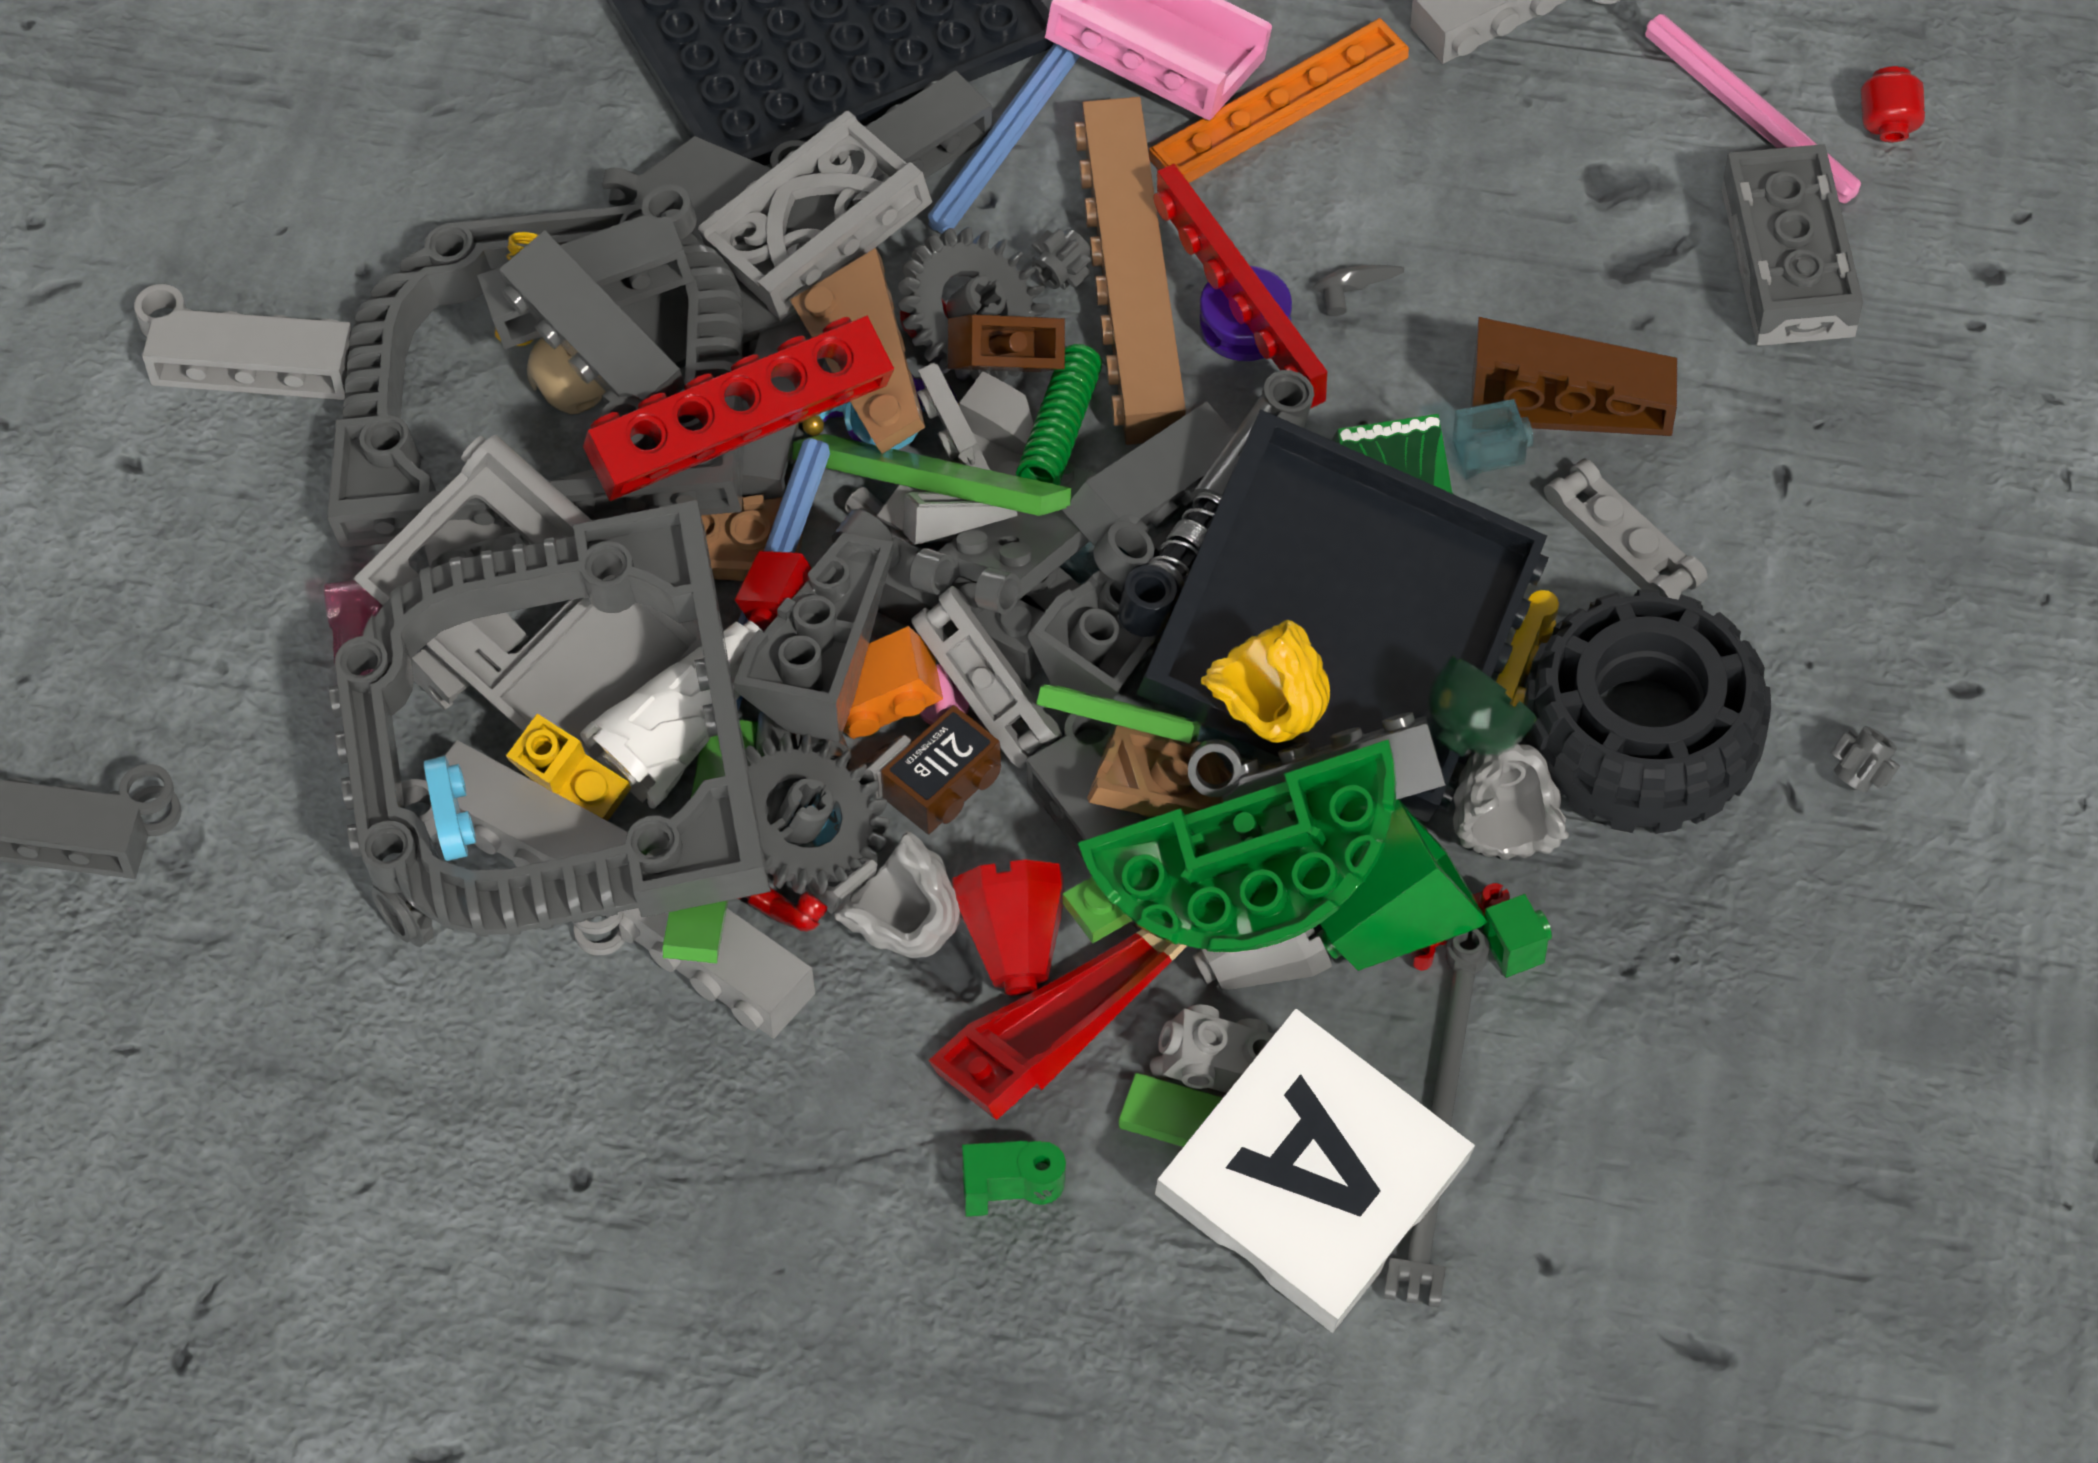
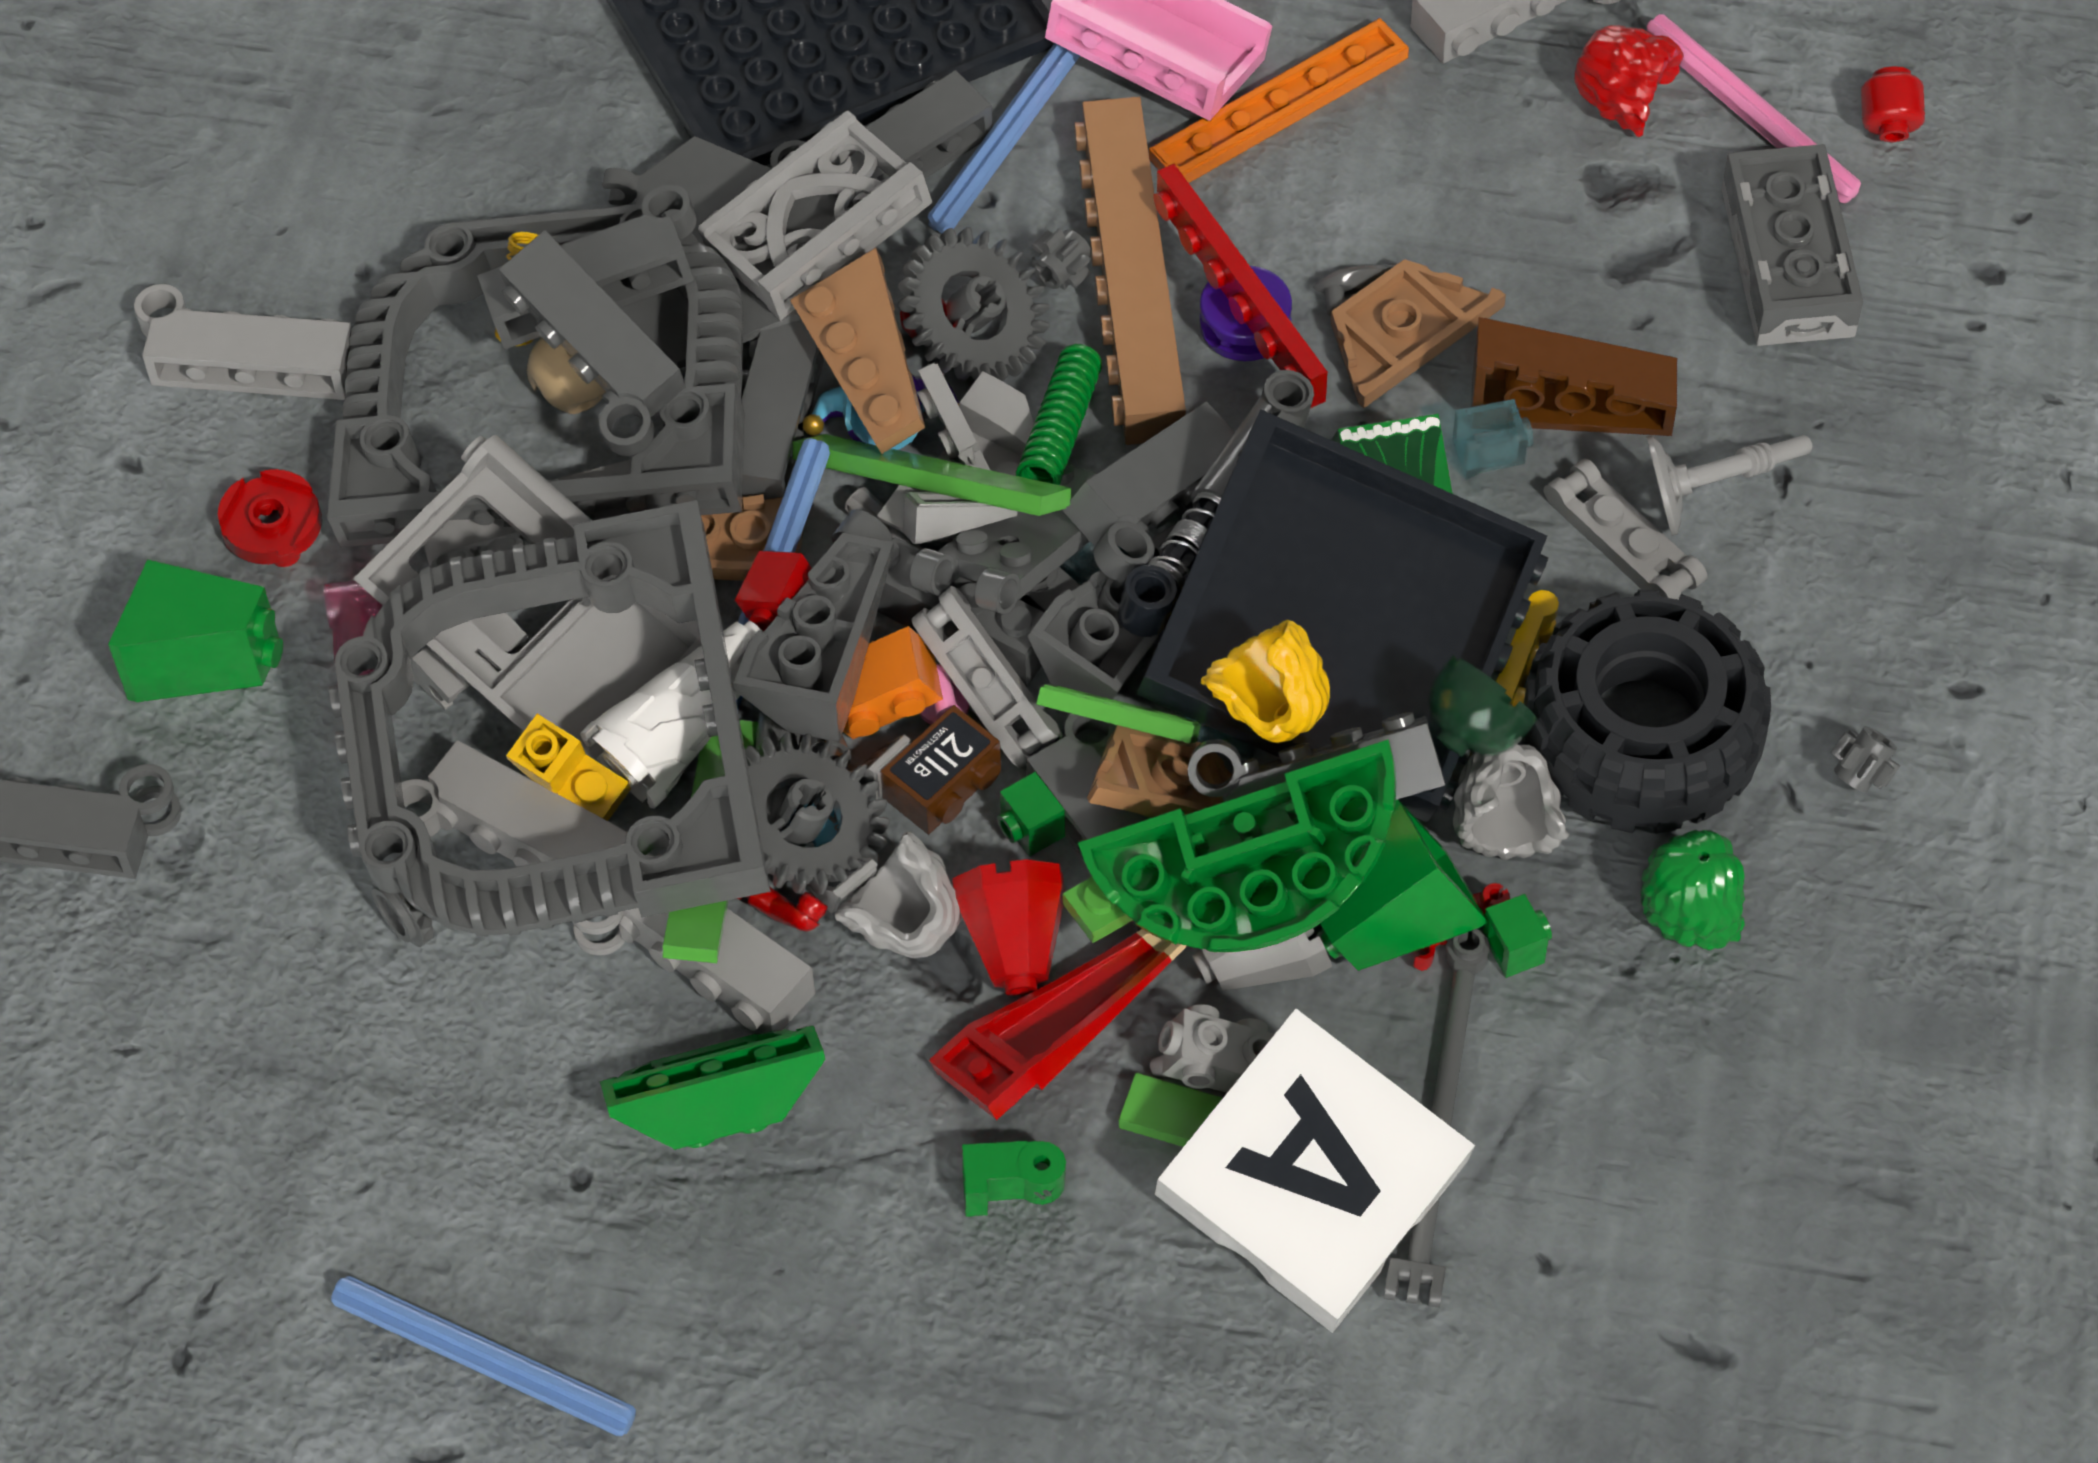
medium azure plate [424,756,476,861] -> none
red brick [583,315,894,501] -> none
reddish brown brick [948,315,1065,372] -> none
none -> green slope [108,559,284,702]
none -> red plate [217,469,322,567]
none -> medium blue axle [331,1276,636,1436]
none -> green wedge [600,1025,826,1150]
none -> green plate [997,771,1065,857]
none -> medium nougat wing [1331,259,1506,408]
none -> red hair [1574,25,1684,137]
none -> green hair [1640,830,1745,951]
none -> light grey dish [1647,435,1812,536]

